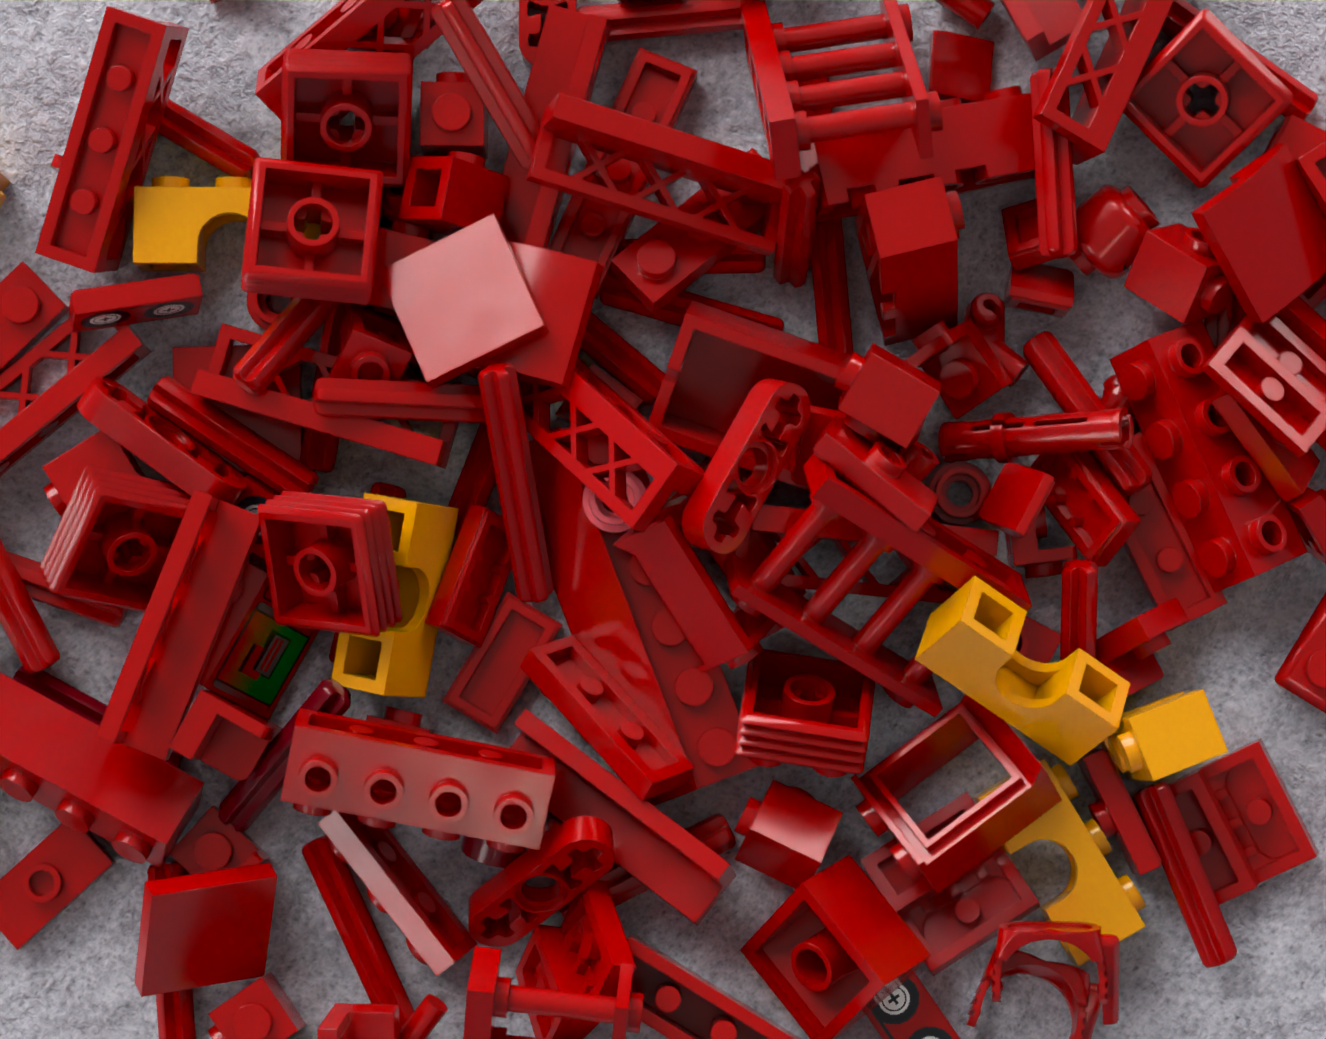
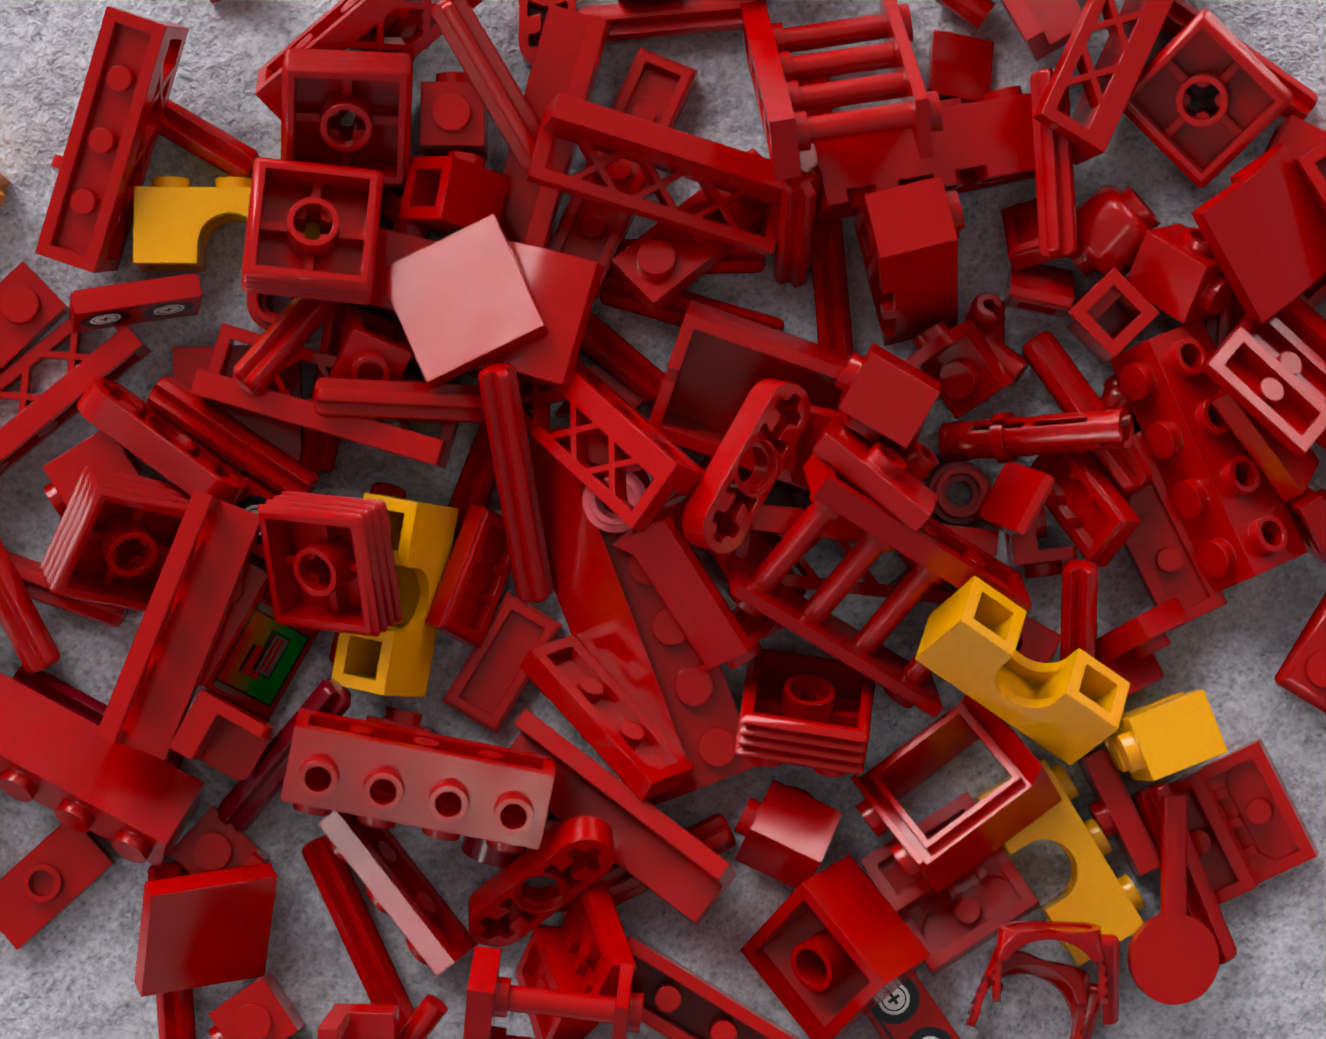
none -> red brick [1066,267,1159,363]
none -> red piece [1127,795,1219,1005]

